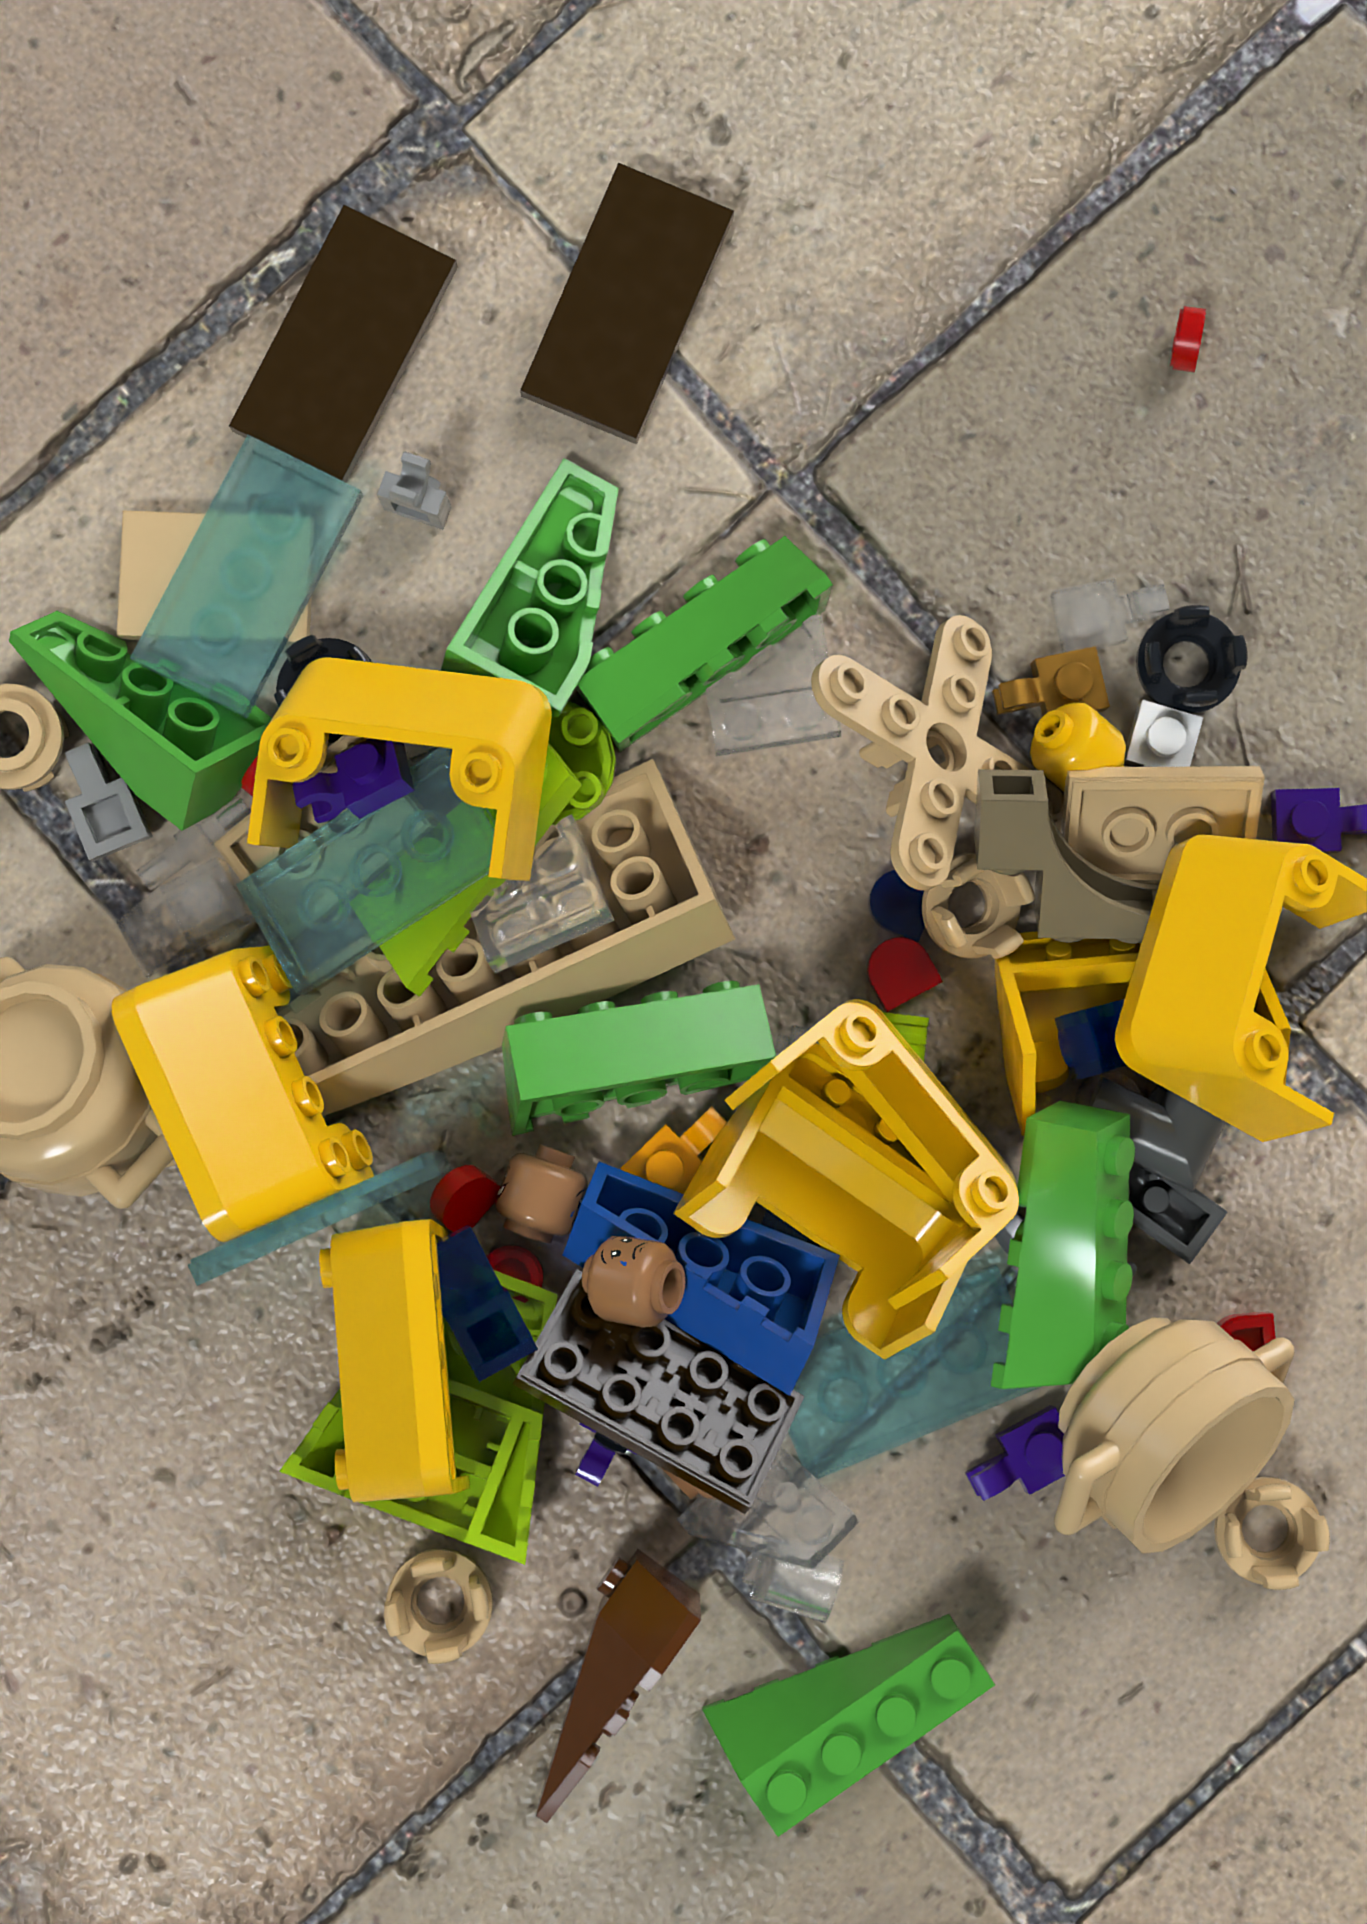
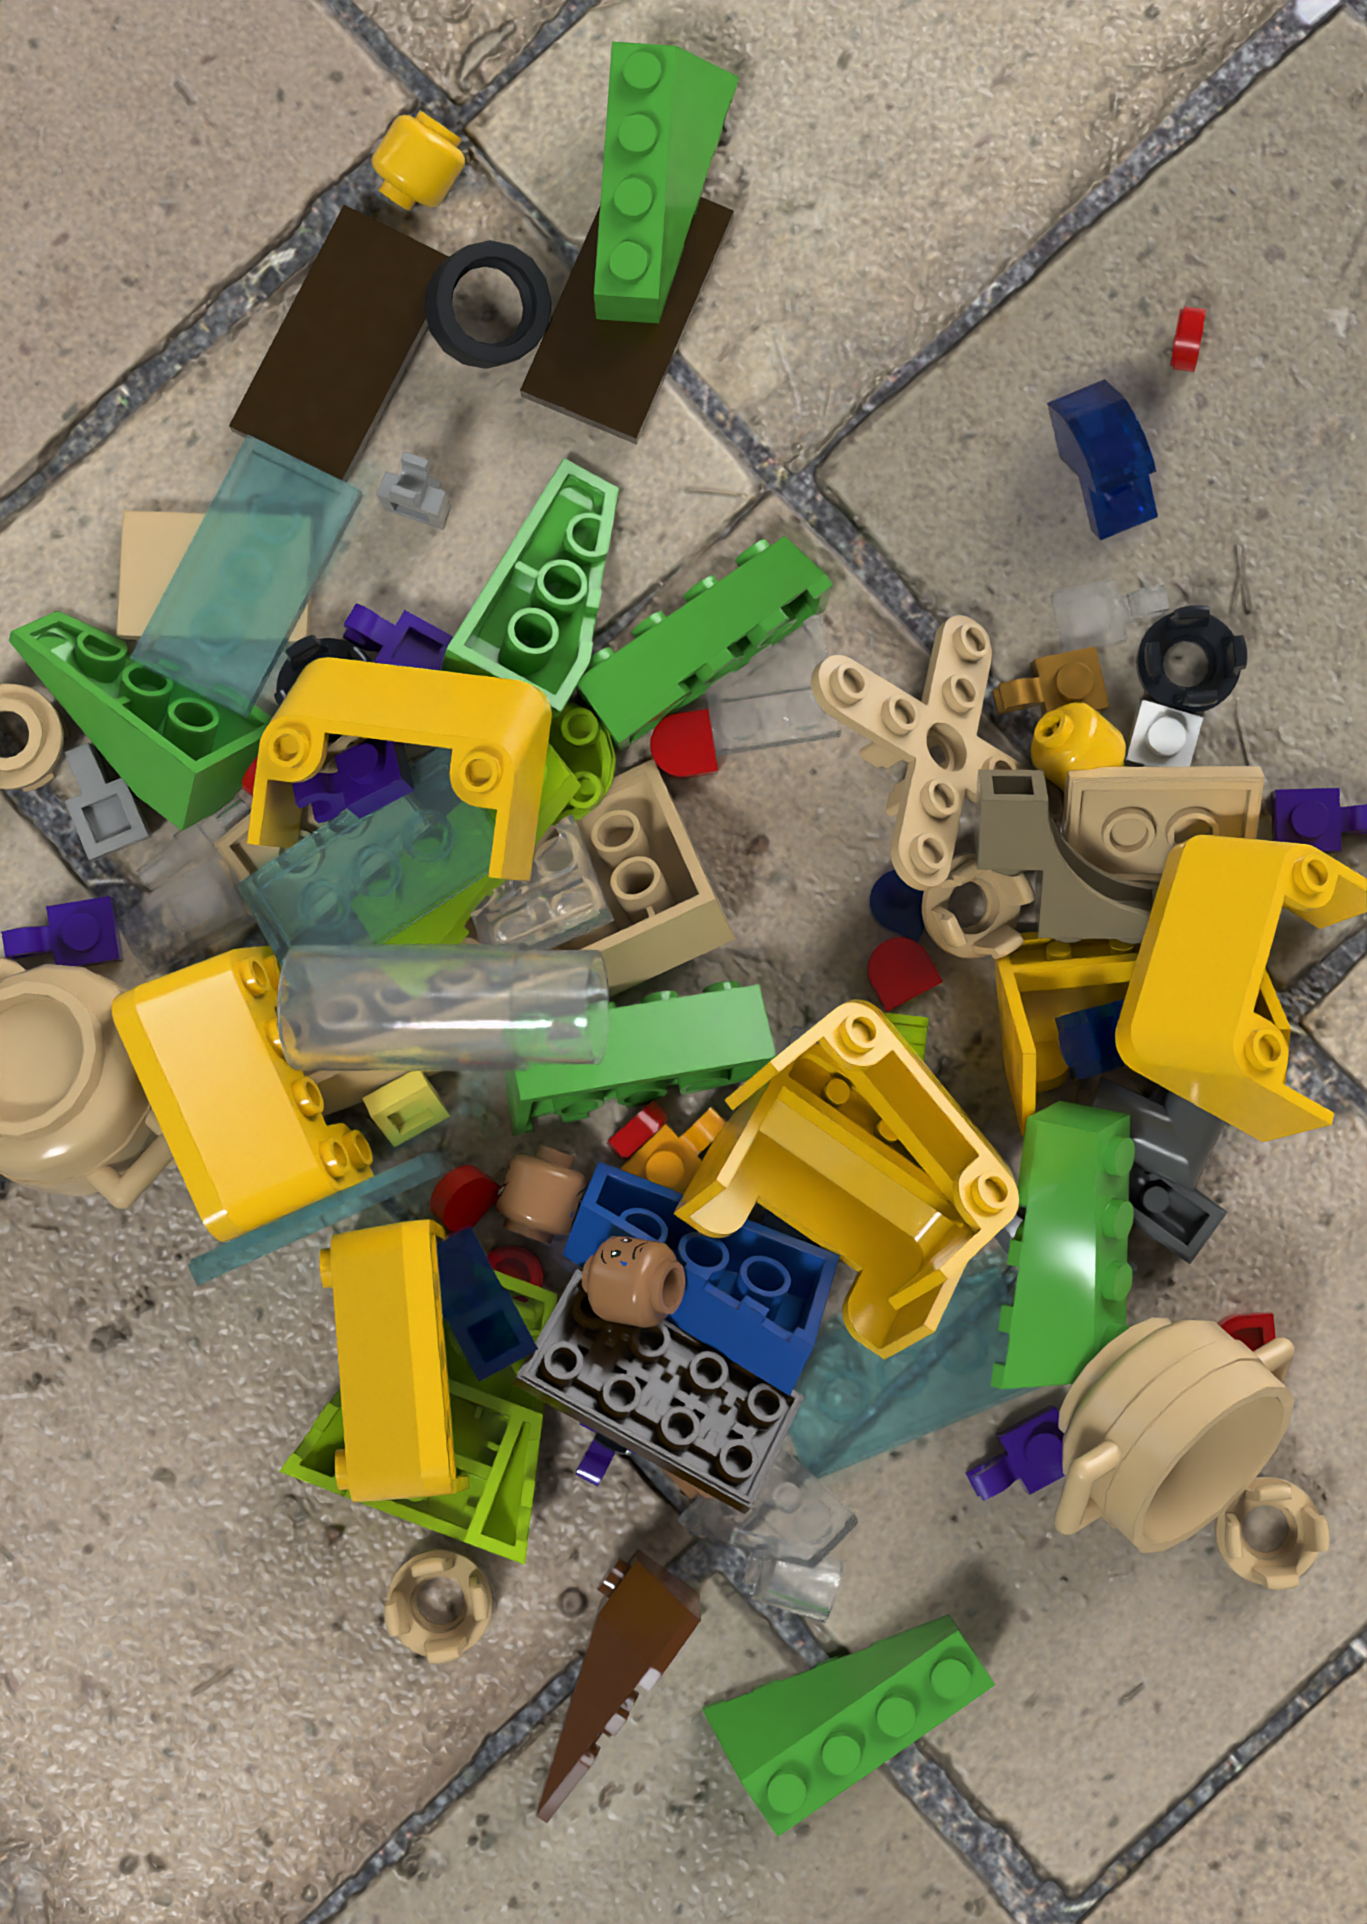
none -> dark purple plate [1,896,124,967]
none -> clear piece [277,943,609,1072]
none -> dark purple plate [343,603,453,671]
none -> light yellow tile [362,1067,450,1148]
none -> yellow head [371,110,465,212]
none -> black tyre [424,240,552,369]
none -> bright green wedge [594,41,739,324]
none -> red tile [606,1099,669,1160]
none -> red tile [650,709,718,779]
none -> clear blue brick [1047,379,1158,541]

